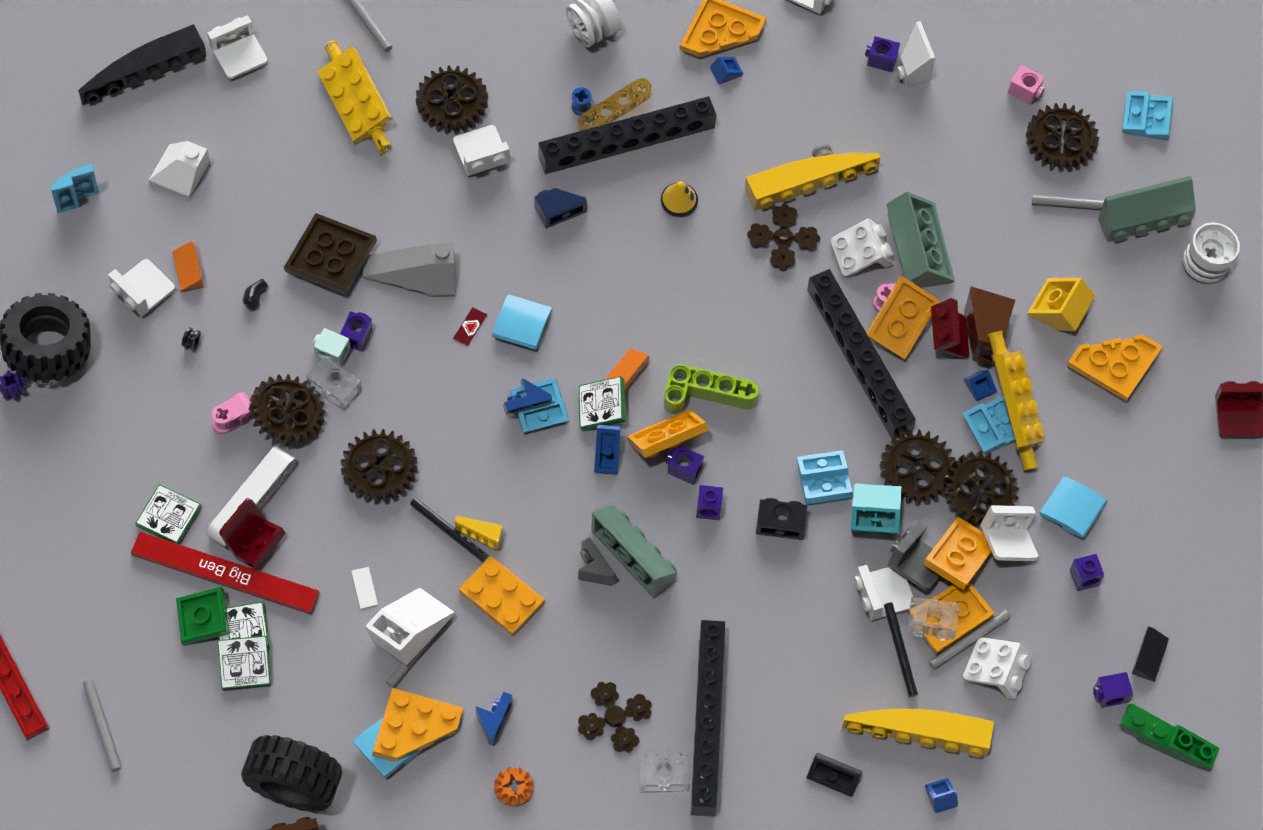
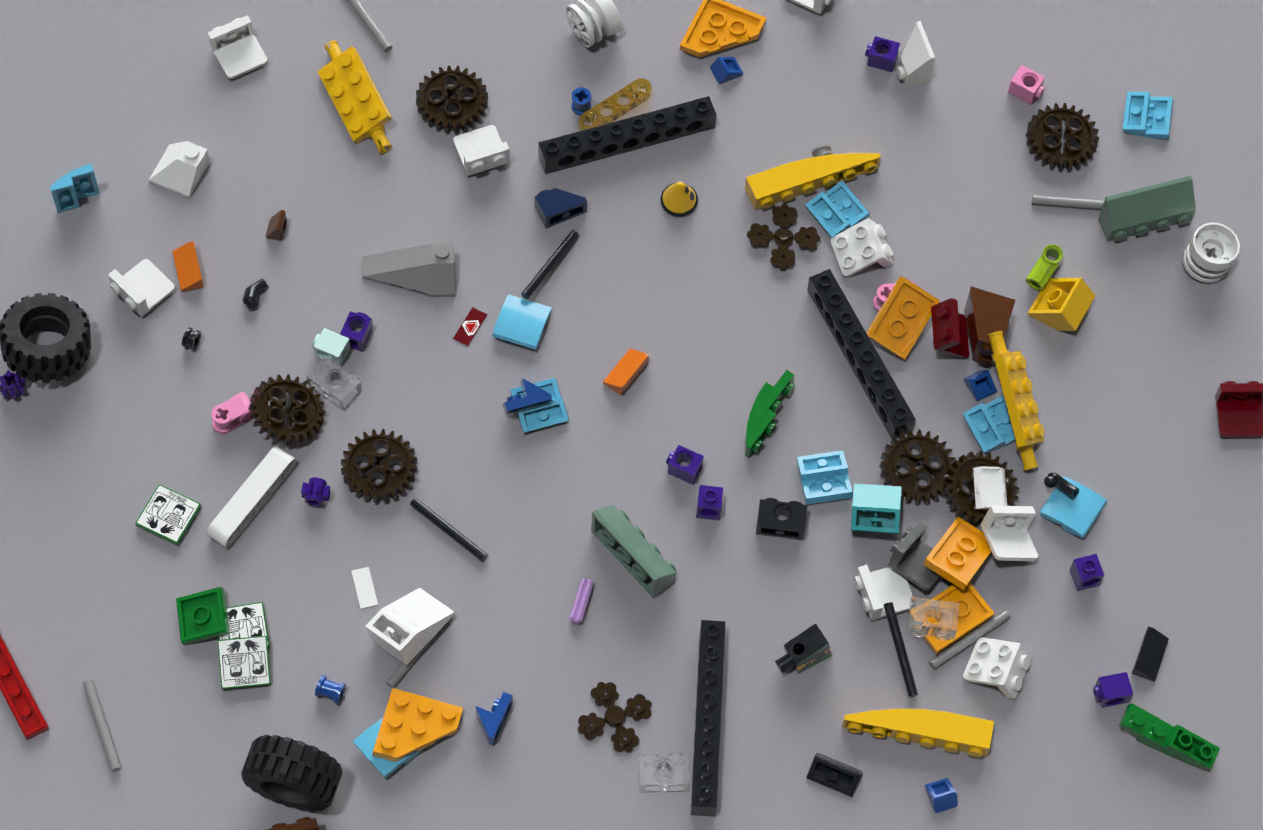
black slope [78,24,206,105] -> none
red tile [131,532,320,615] -> none
dark red bracket [219,498,286,569] -> none
dark brown plate [284,213,377,295] -> none
yellow slope [455,516,503,551] -> none
light orange plate [459,556,545,637] -> none
orange gear [494,766,534,806] -> none
dark grey slope [578,537,616,586] -> none
tile [579,376,626,431] -> none
blue slope [594,425,621,474] -> none
light orange plate [627,409,708,458] -> none
lime beam [664,365,759,414] -> none
sand green slope [886,192,955,288] -> none
light orange plate [1067,335,1163,402] -> none
none -> reddish brown slope [266,210,287,241]
none -> dark purple gear [301,477,331,506]
none -> blue bush [315,675,346,704]
none -> black bar [521,230,579,299]
none -> lavender axle [569,578,594,625]
none -> green slope [745,370,795,458]
none -> black torso [775,624,832,673]
none -> medium azure slope [805,180,870,238]
none -> white piece [973,466,1007,510]
none -> lime piece [1025,244,1063,291]
none -> black arm [1044,472,1079,499]

